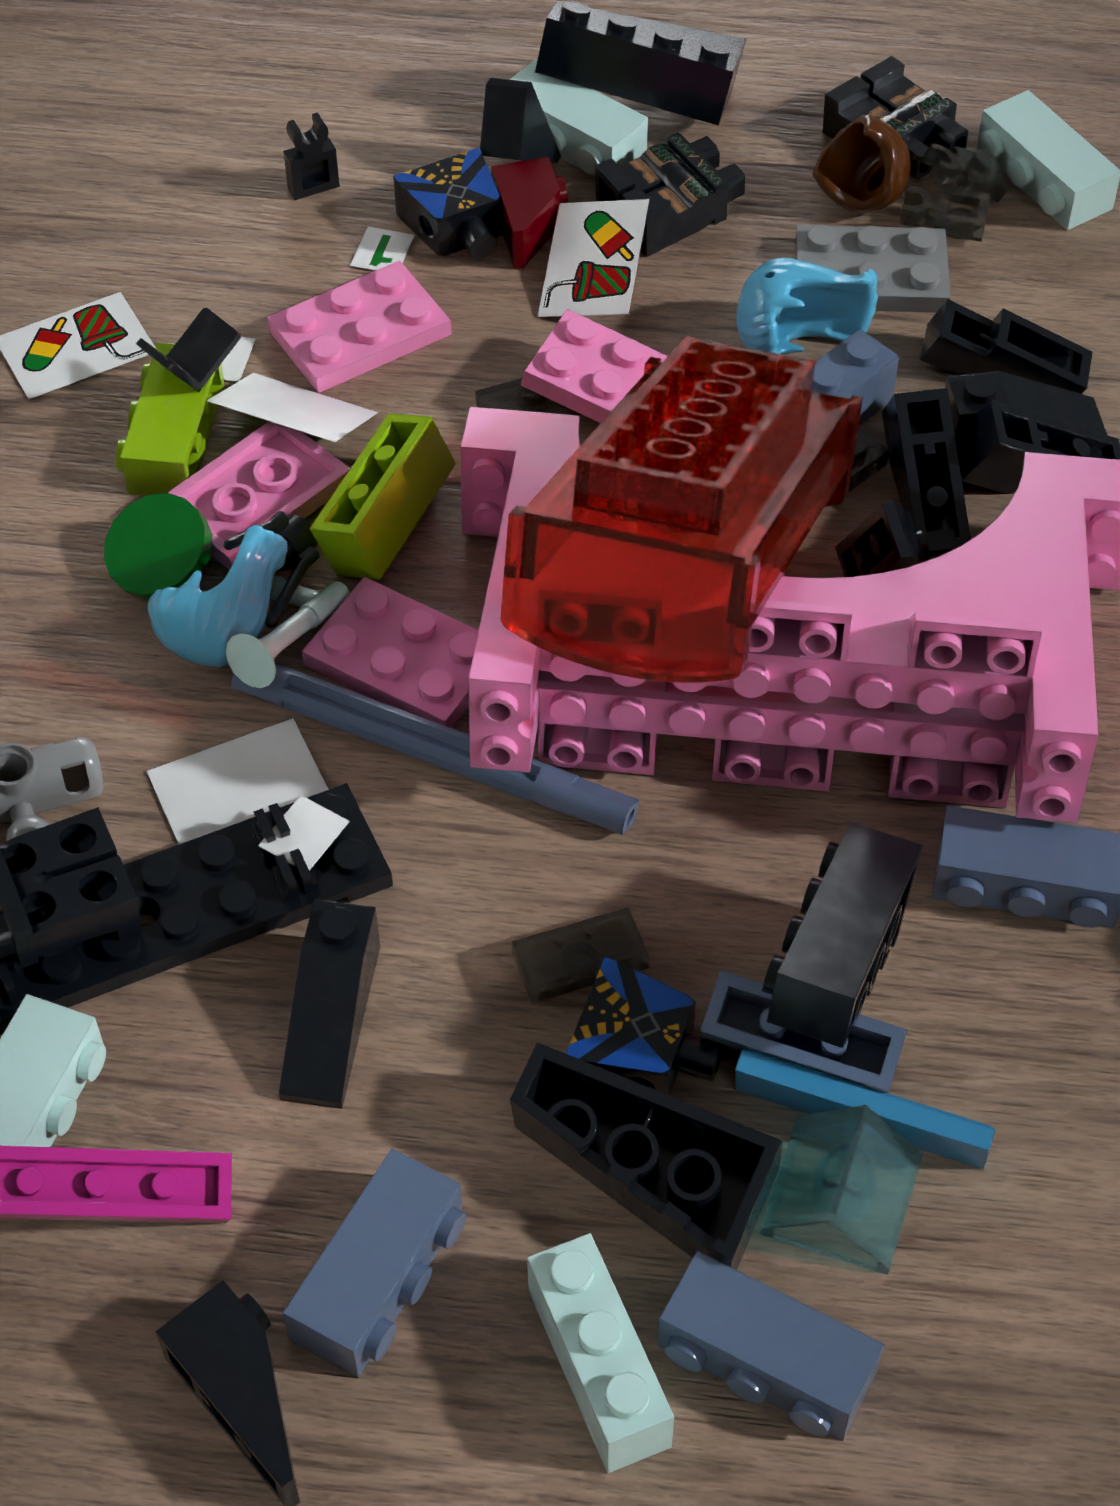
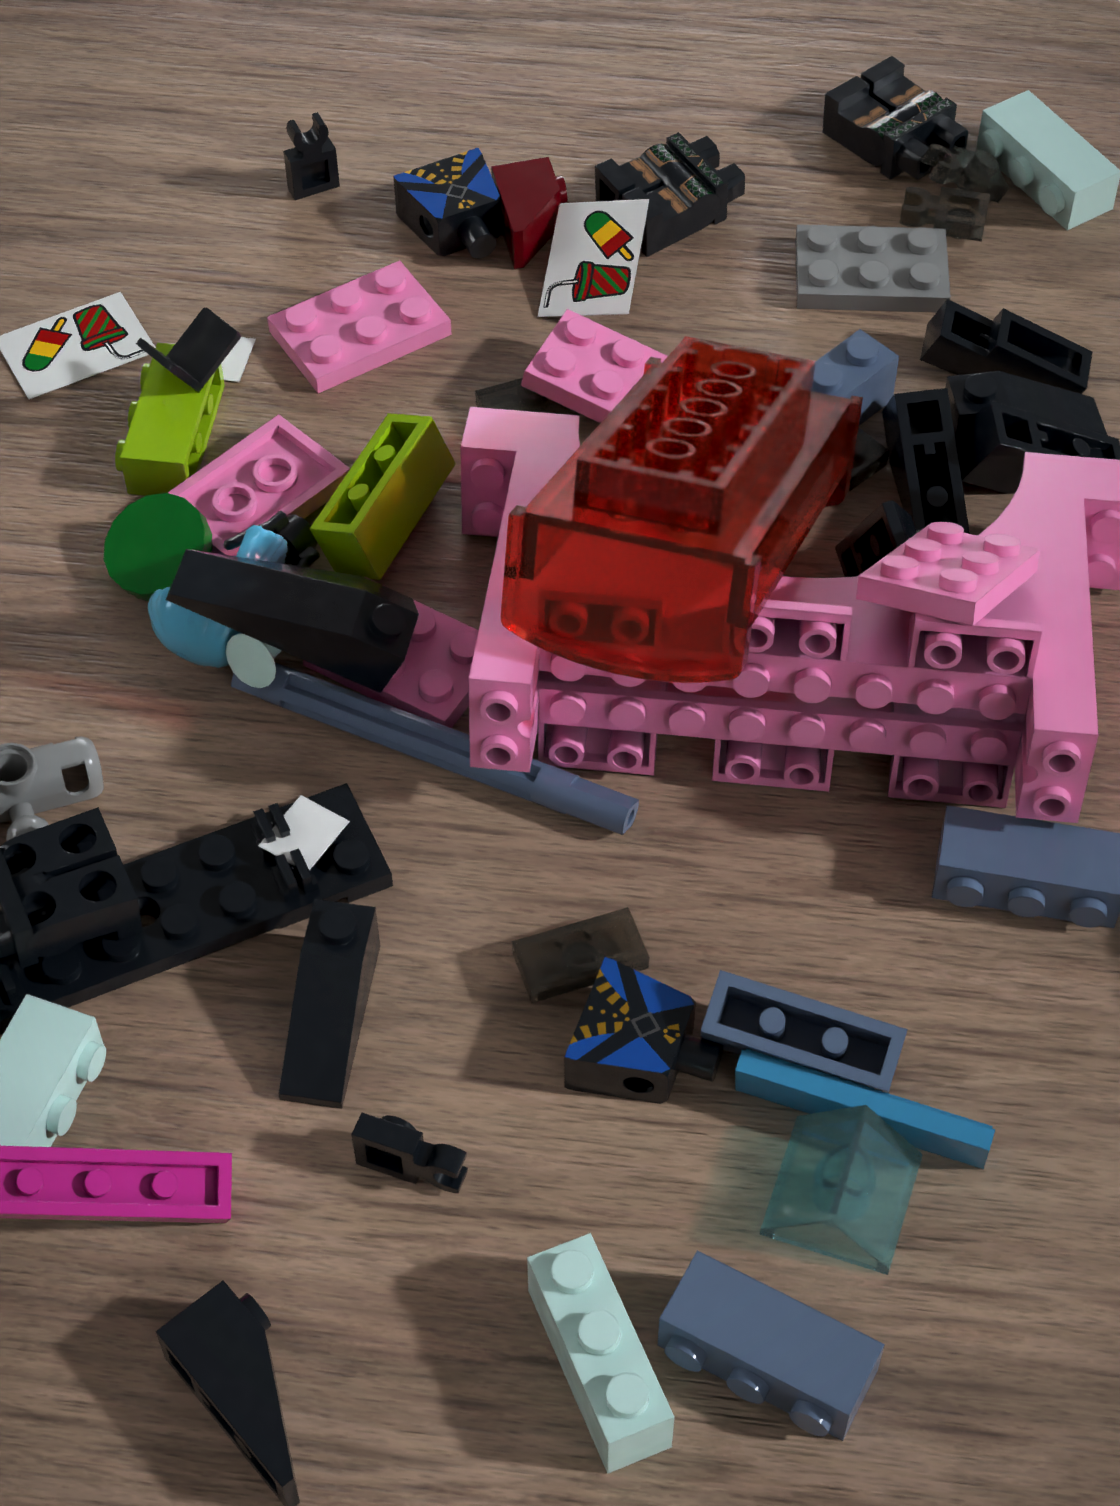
white sticker [146,718,329,844] -> none
white sticker [207,373,378,442] -> none
sand blue brick [283,1148,466,1378] -> none
white sticker [350,226,415,271] -> none
black slope [480,78,562,163] -> none
light aqua brick [510,59,648,176] -> none
black wedge [510,1042,782,1270] -> none
black wedge [535,1,746,126] -> none
medium azure piece [736,258,878,360] -> none
black wedge [762,822,923,1048] -> none
reddish brown piece [812,114,911,213] -> none
none -> black wedge [166,549,419,693]
none -> black plate [351,1112,468,1193]
none -> bright pink plate [856,522,1040,626]

